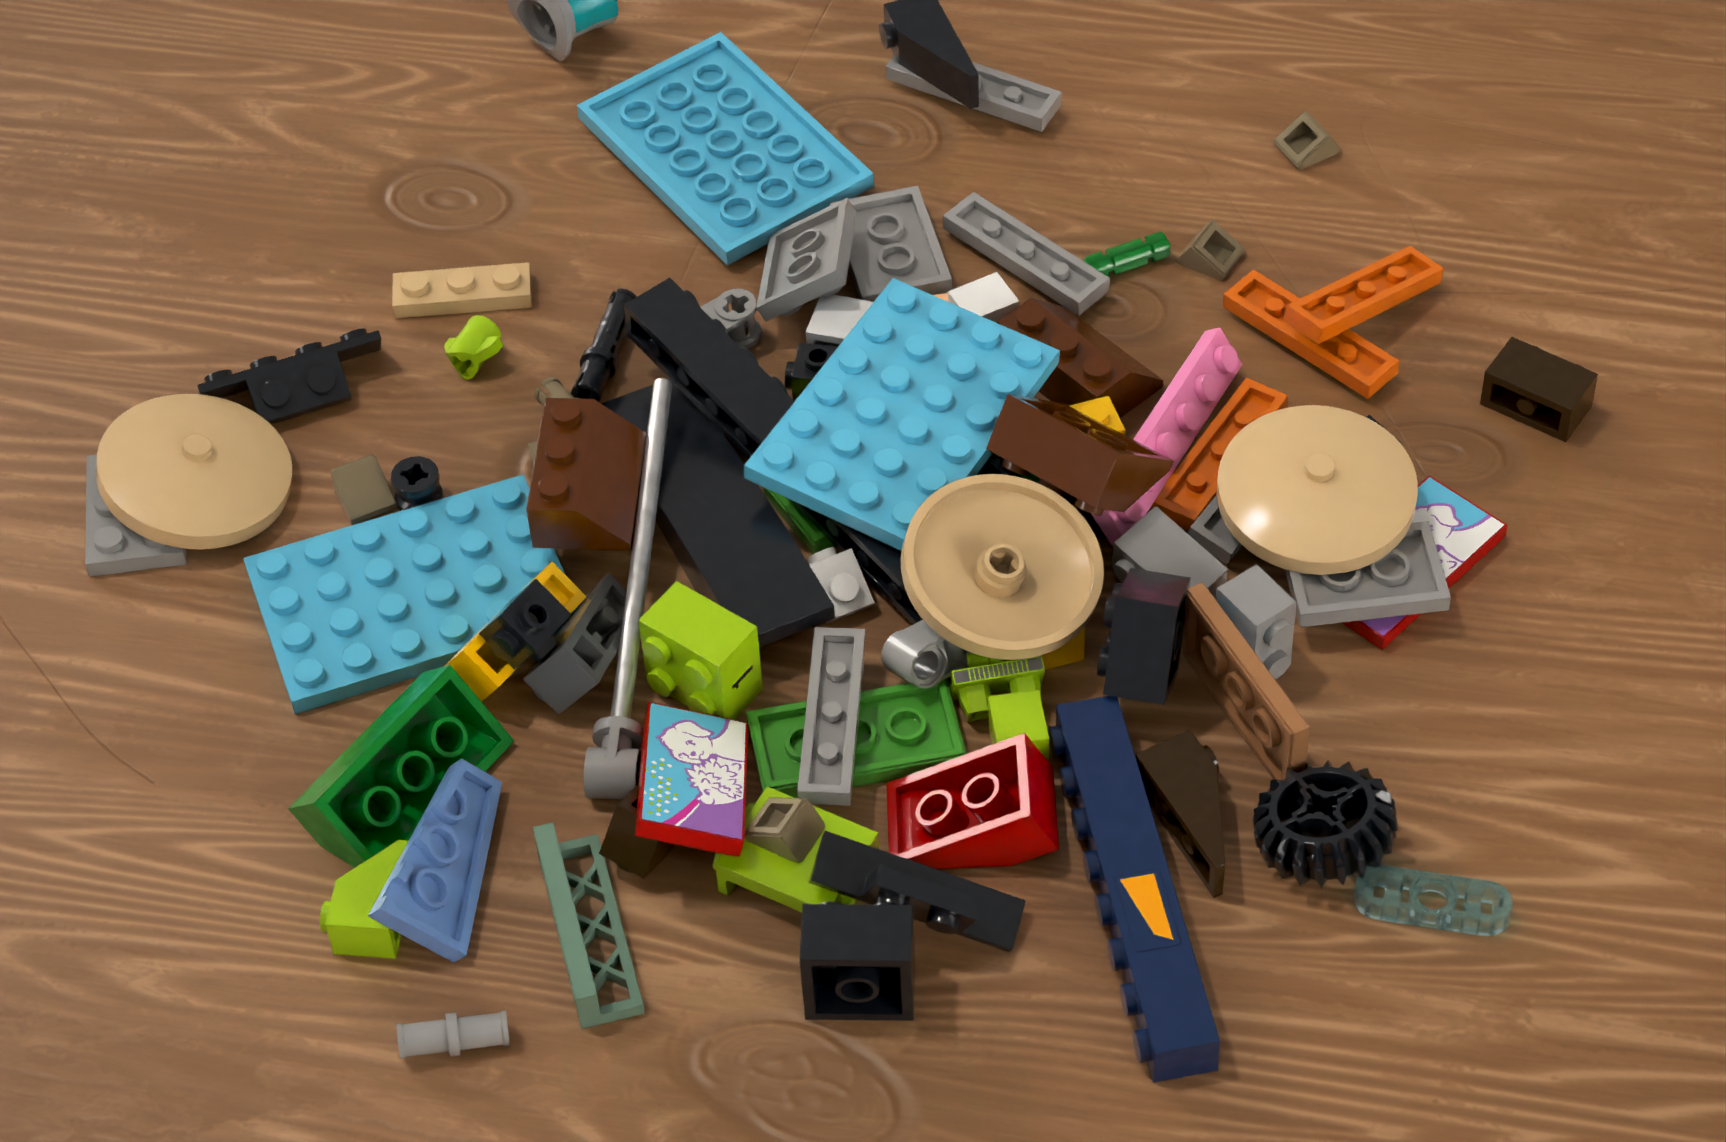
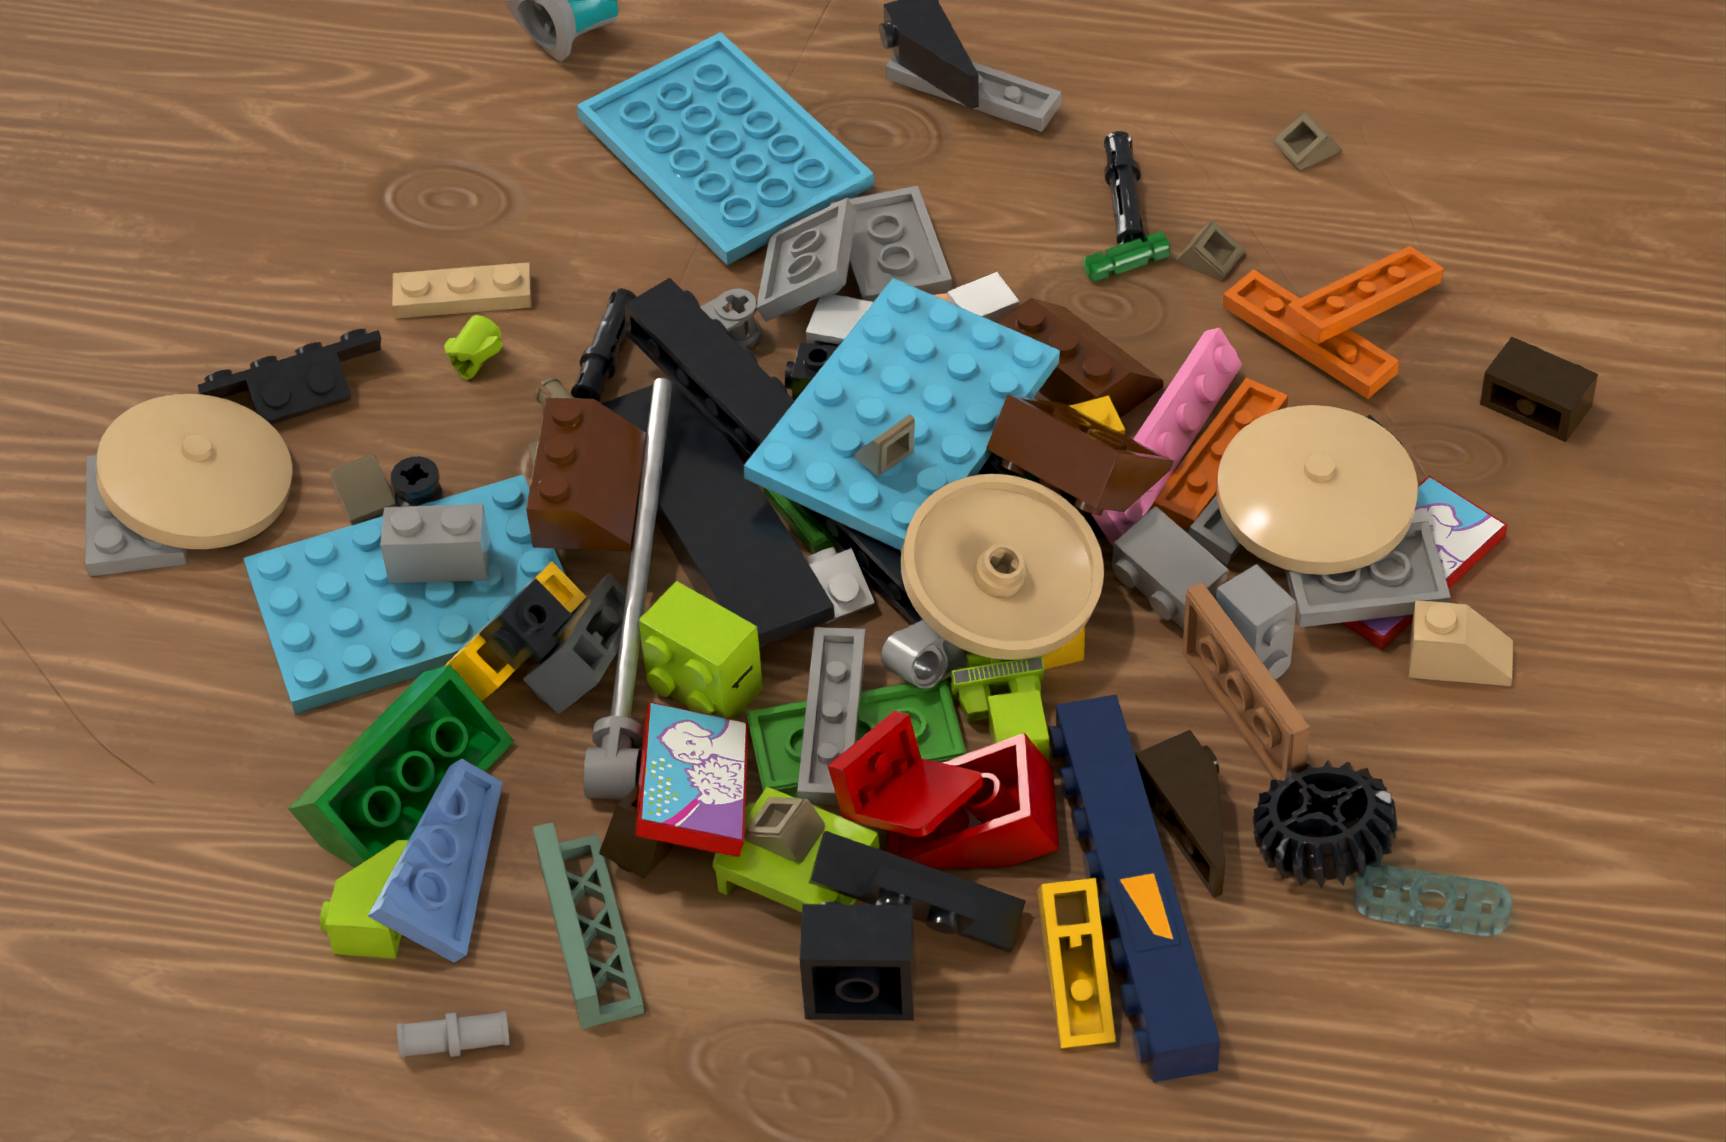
light grey plate [943,192,1110,316] -> none
black brick [1097,568,1191,705] -> none
none -> light grey brick [380,504,490,583]
none -> red bracket [828,711,983,837]
none -> dark tan slope [855,415,915,477]
none -> yellow slope [1037,878,1116,1048]
none -> black pin [1104,131,1146,244]
none -> tan slope [1408,600,1513,686]

